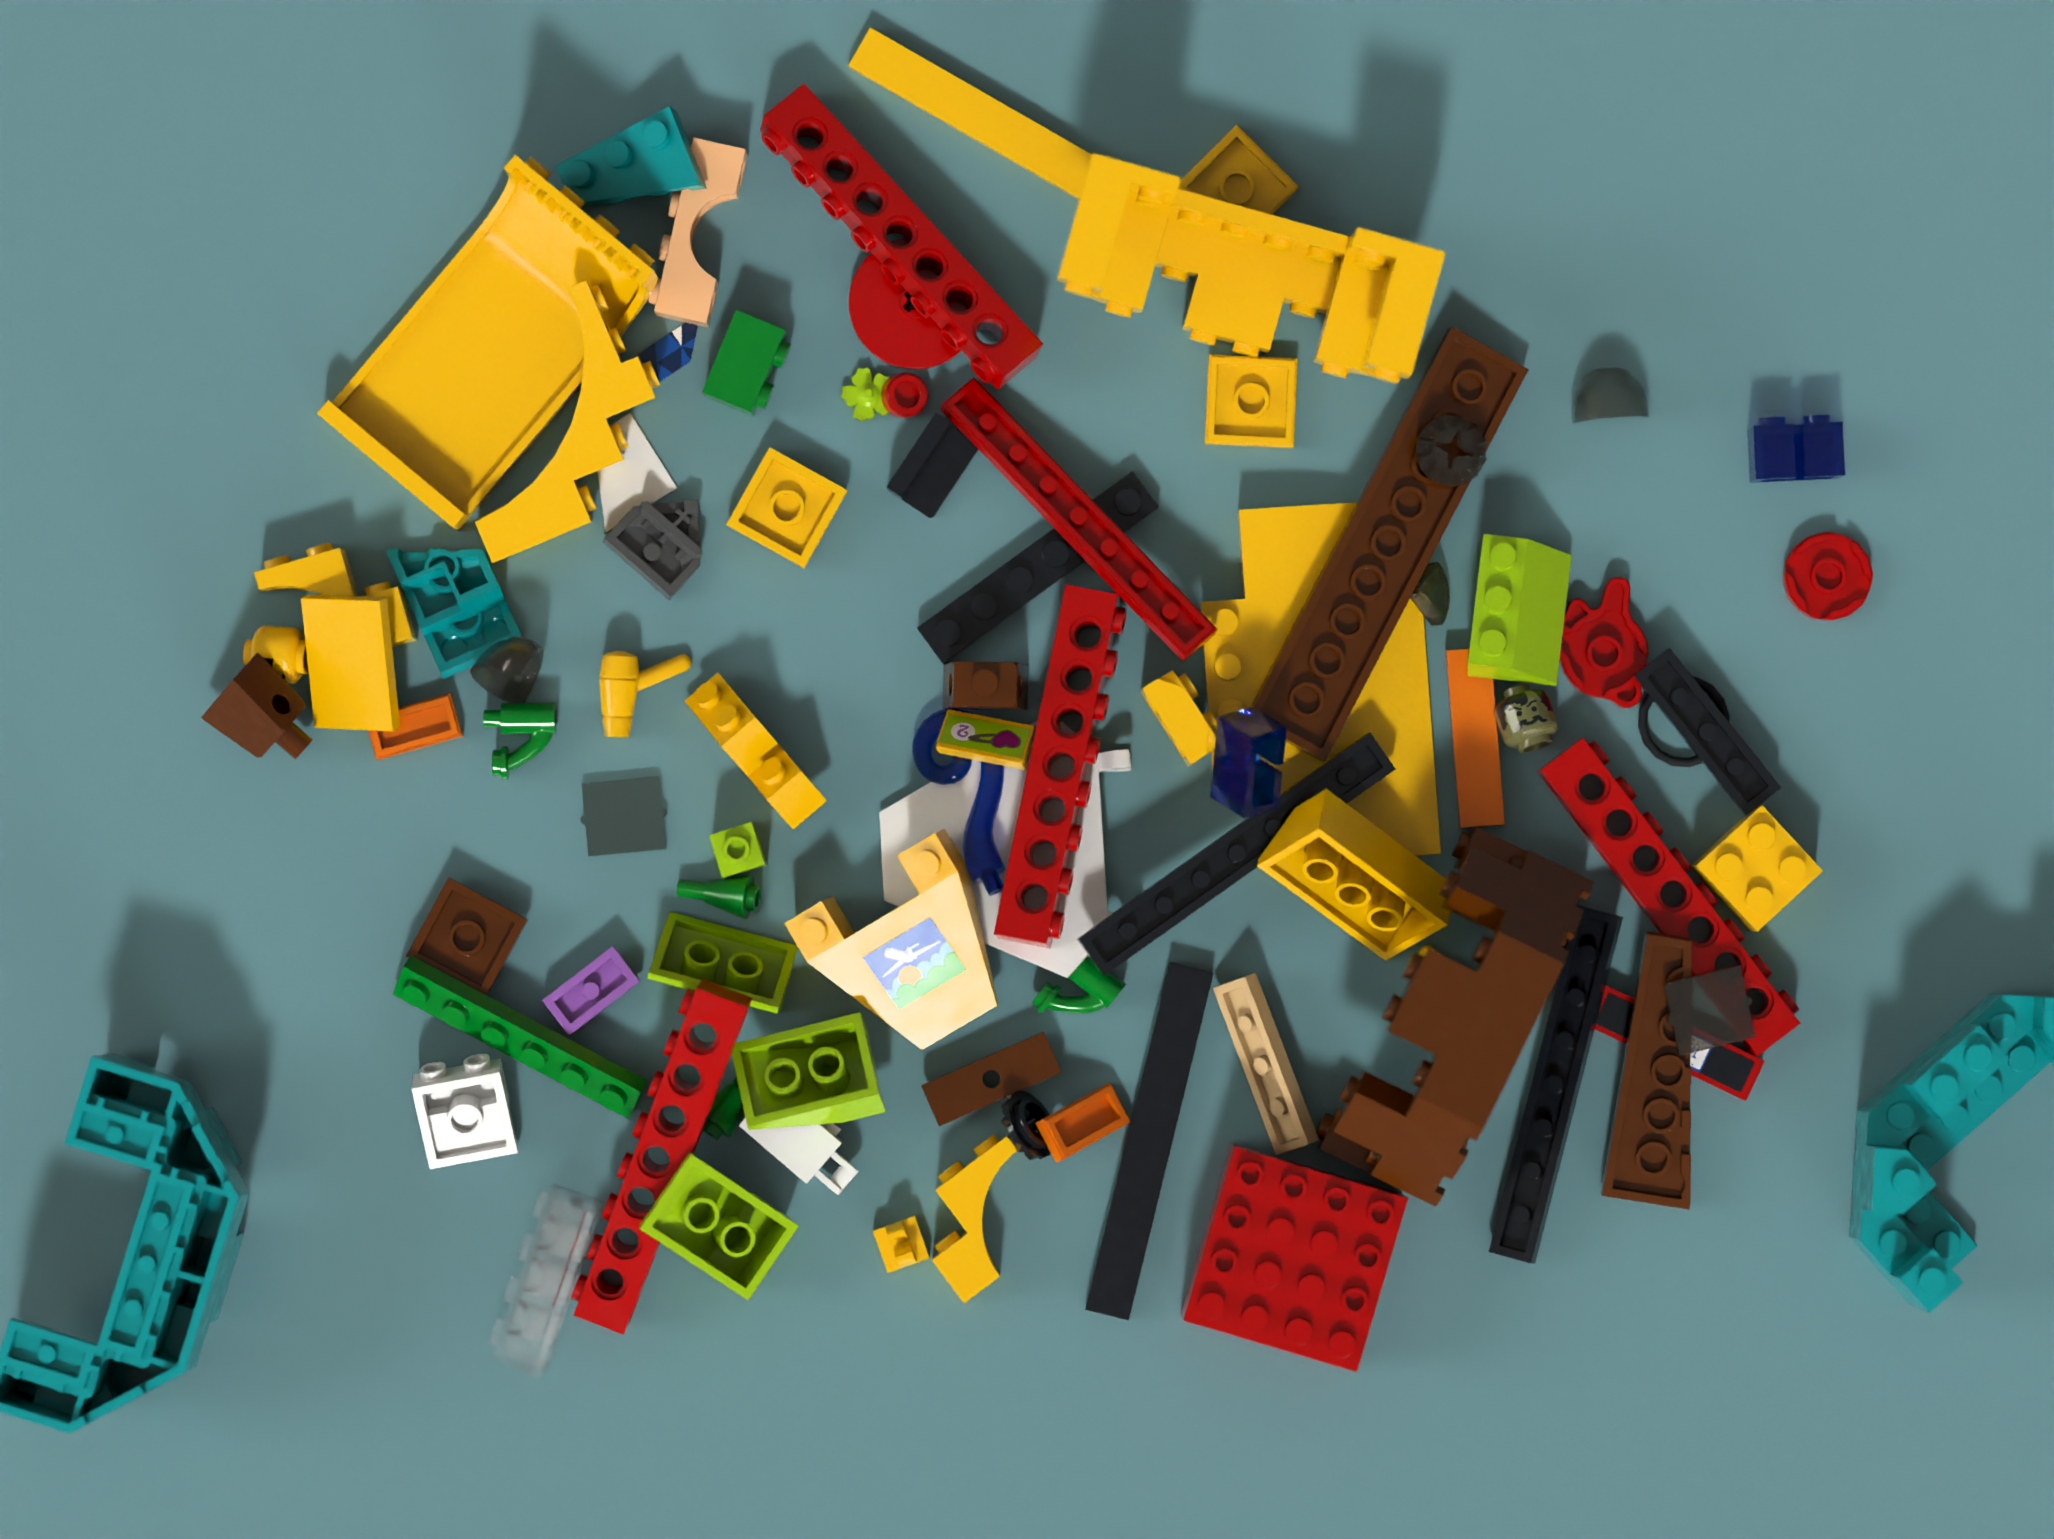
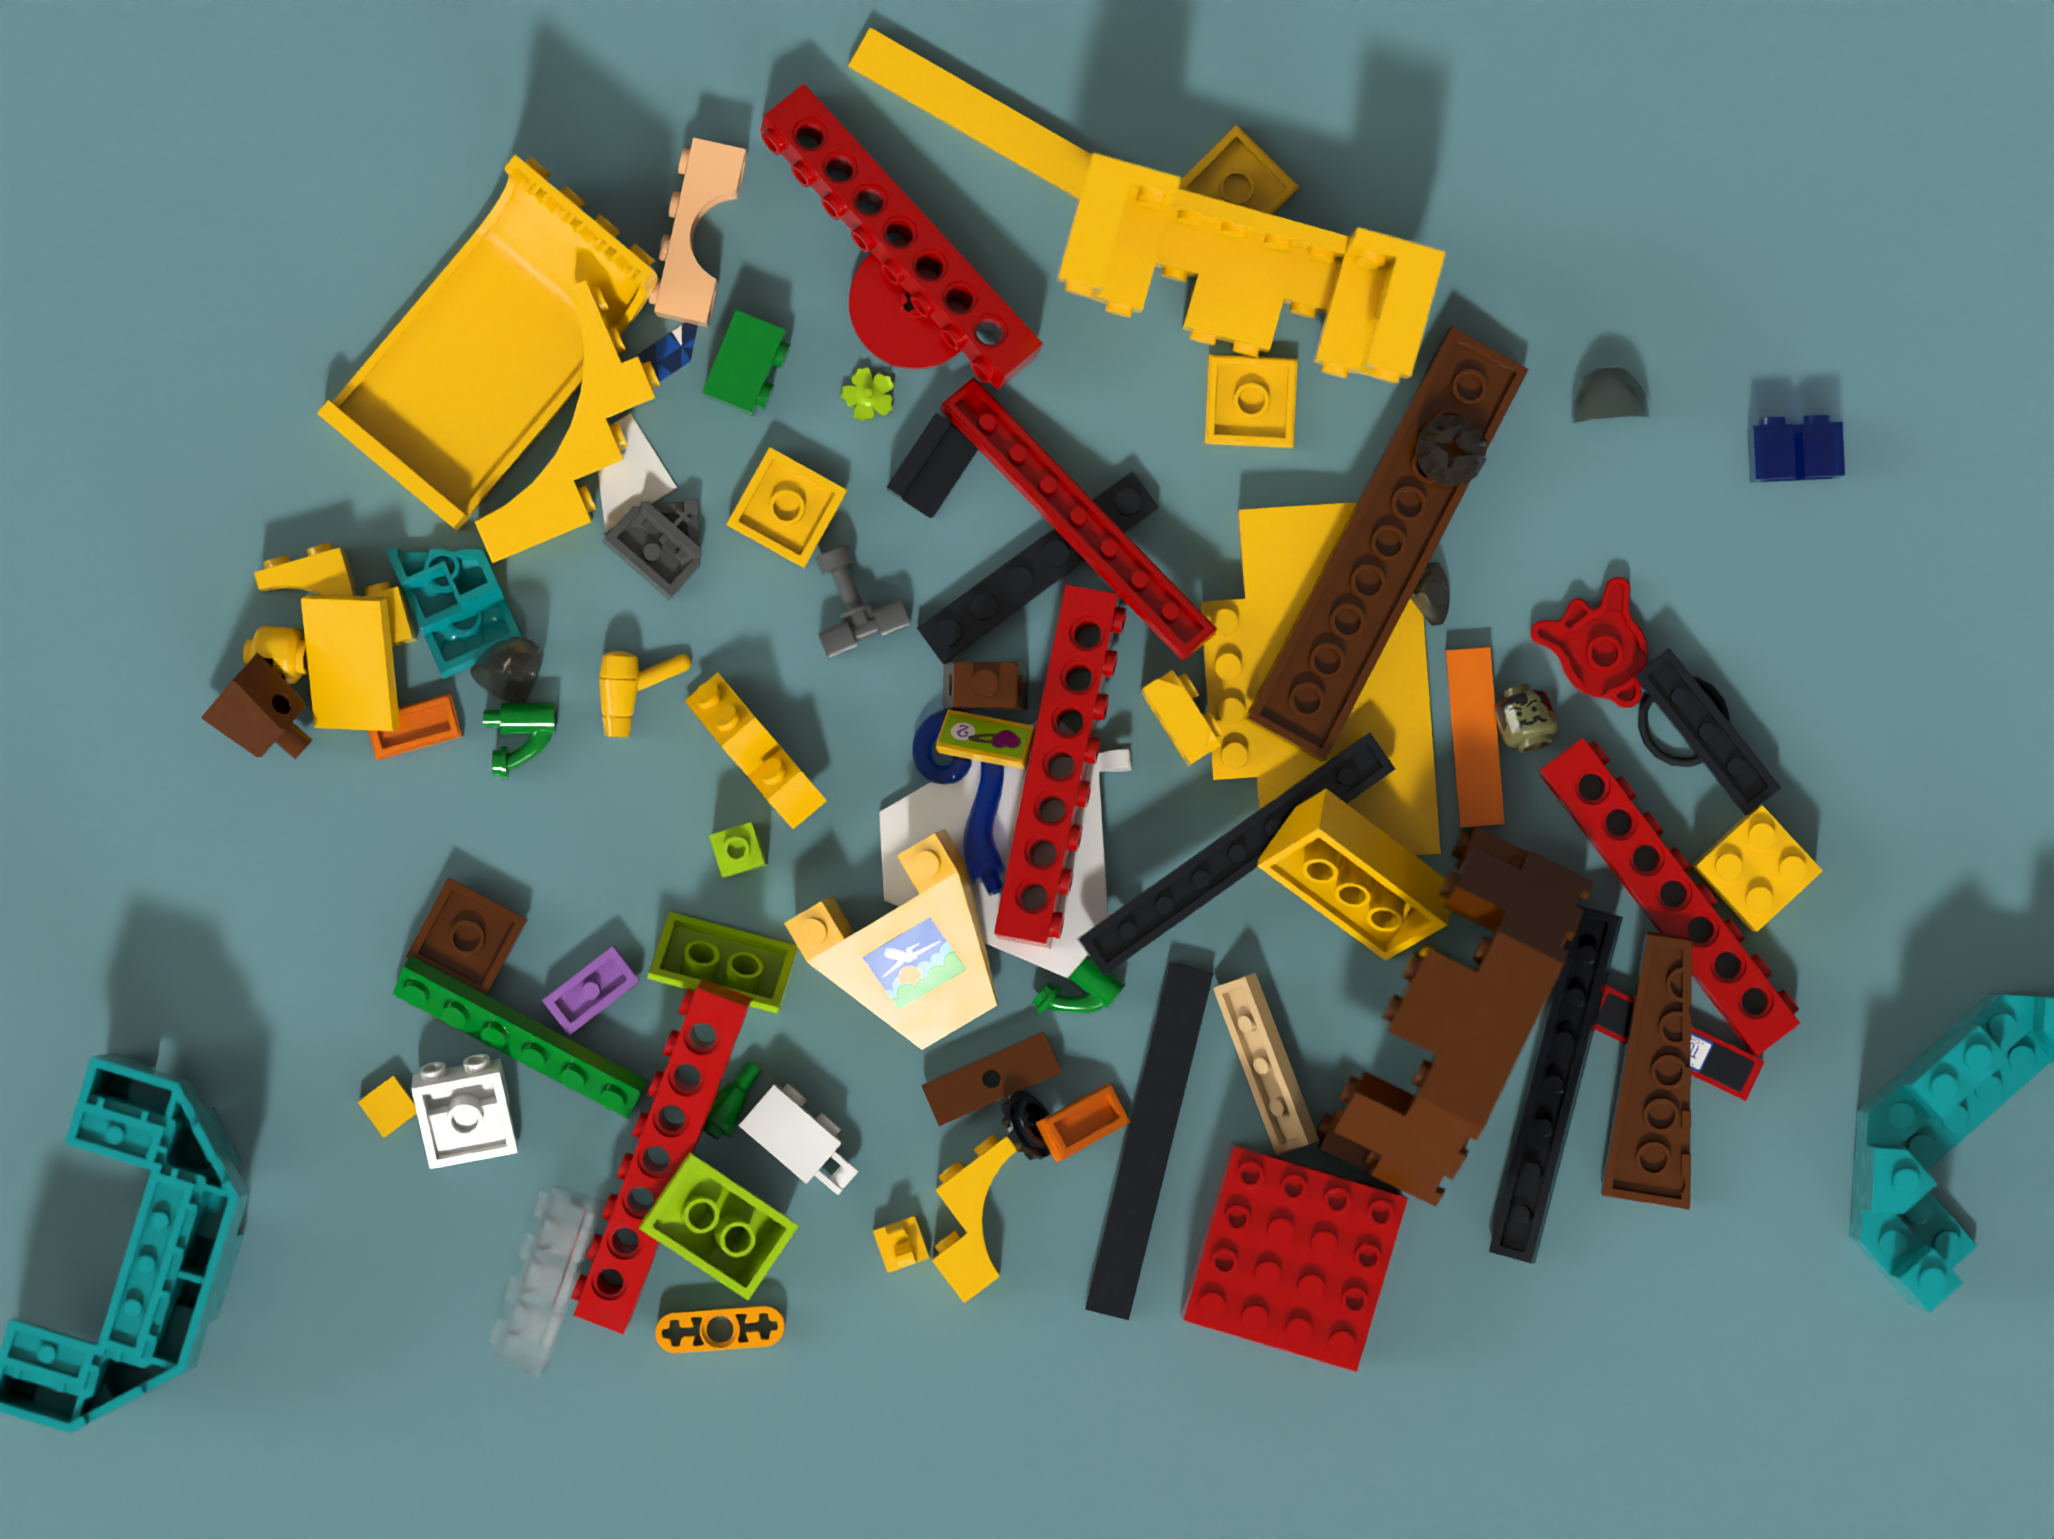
teal wing [555,106,707,207] -> none
clear smoke piece [580,776,667,856] -> none
green cone [676,875,761,920] -> none
lime slope [732,1012,886,1130] -> none
red tile [881,372,928,418] -> none
clear blue piece [1210,707,1287,818] -> none
lime slope [1467,534,1572,686] -> none
clear smoke piece [1663,964,1755,1056] -> none
red tile [1782,532,1873,621] -> none
none -> yellow tile [358,1075,417,1138]
none -> light orange beam [655,1305,786,1353]
none -> dark grey bar [815,545,911,660]

